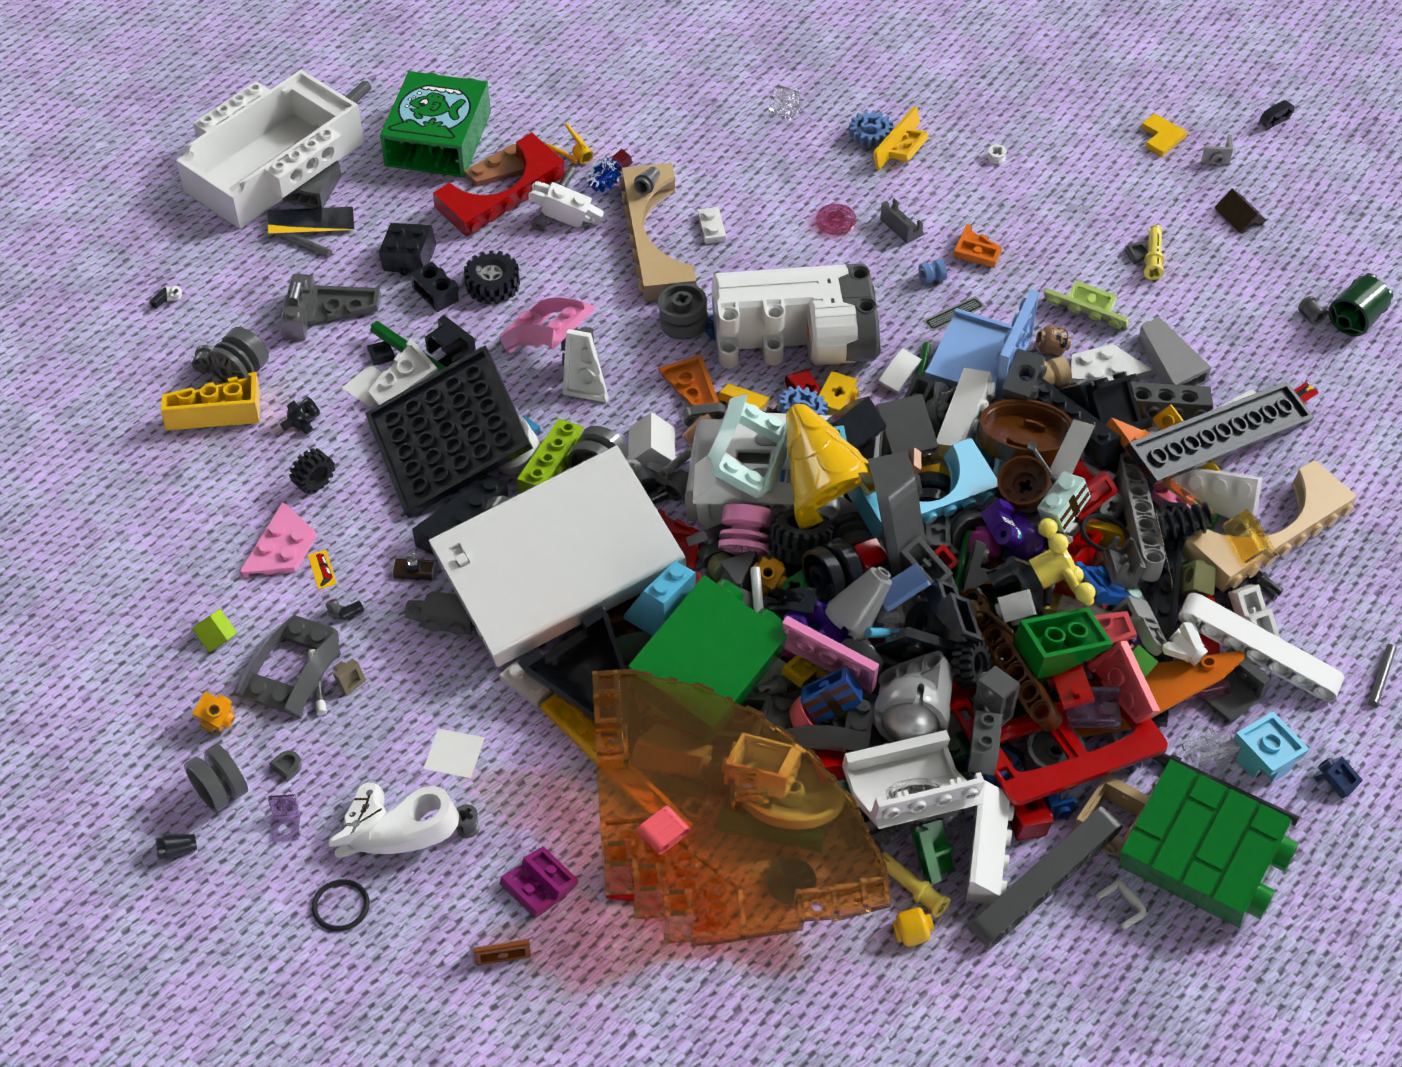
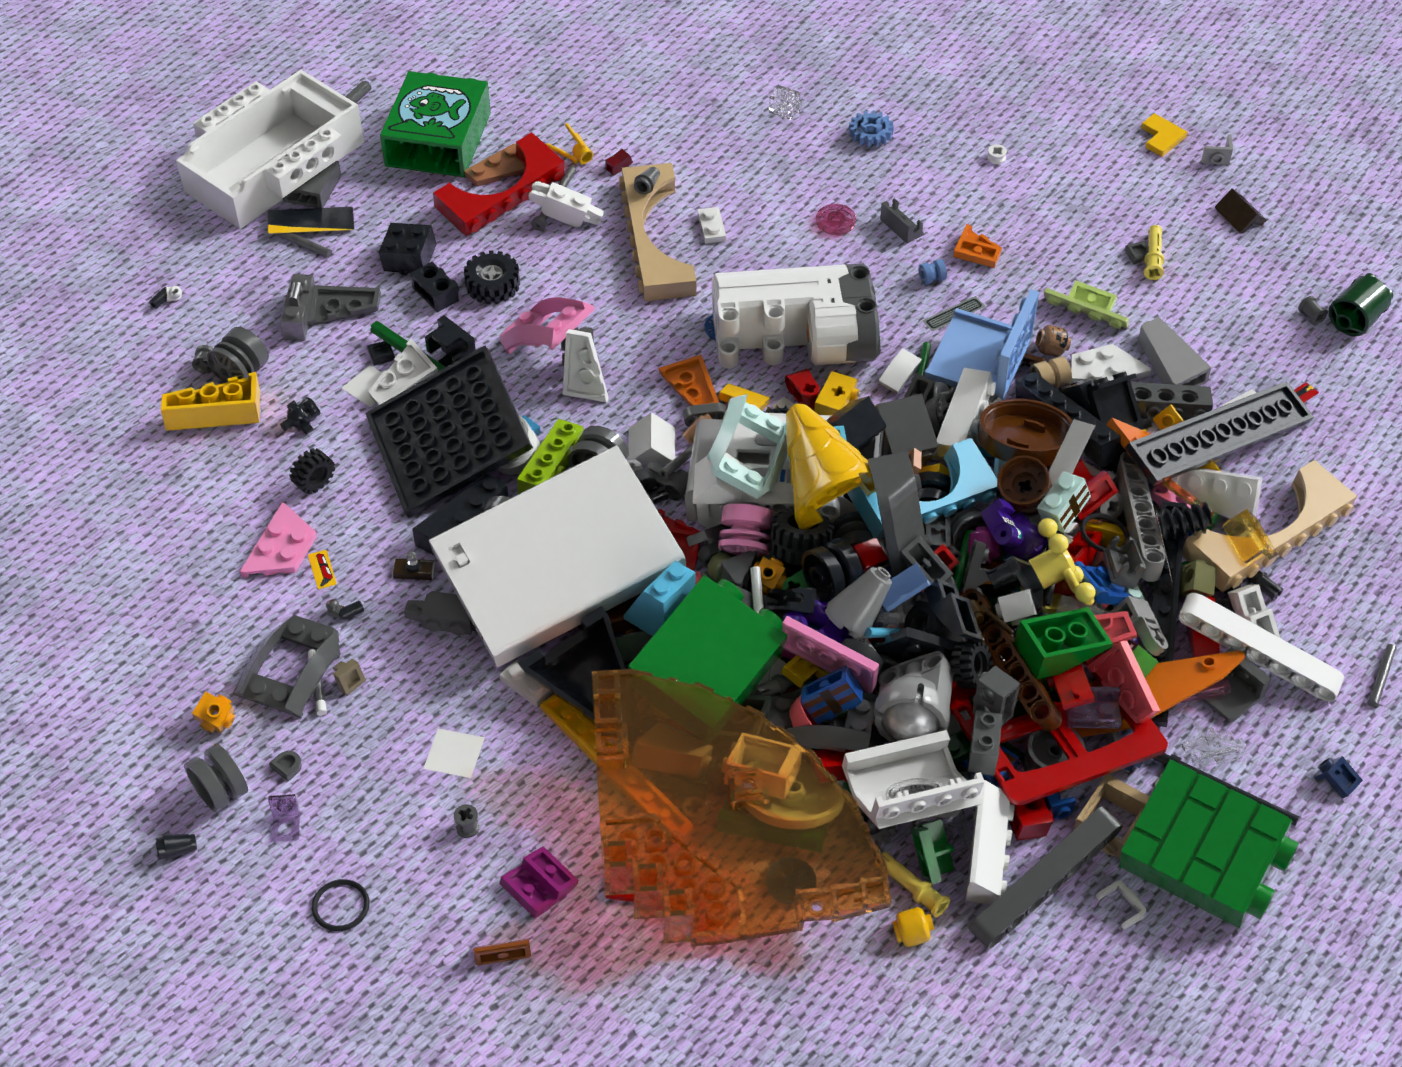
lime panel [192,609,237,652] -> none
white animal [328,782,459,858] -> none
clear blue gear [587,156,622,193] -> none
coral piece [636,805,690,855] -> none
dark grey wheel [658,283,709,340] -> none
medium blue gear [777,386,828,415] -> none
yellow bracket [873,106,928,170] -> none
dark grey brick [1002,349,1047,400] -> none
dark grey hinge [1027,441,1058,484] -> none
white rock [1162,621,1208,666] -> none
medium azure panel [1233,712,1309,782] -> none
black beam [1259,100,1295,129] -> none

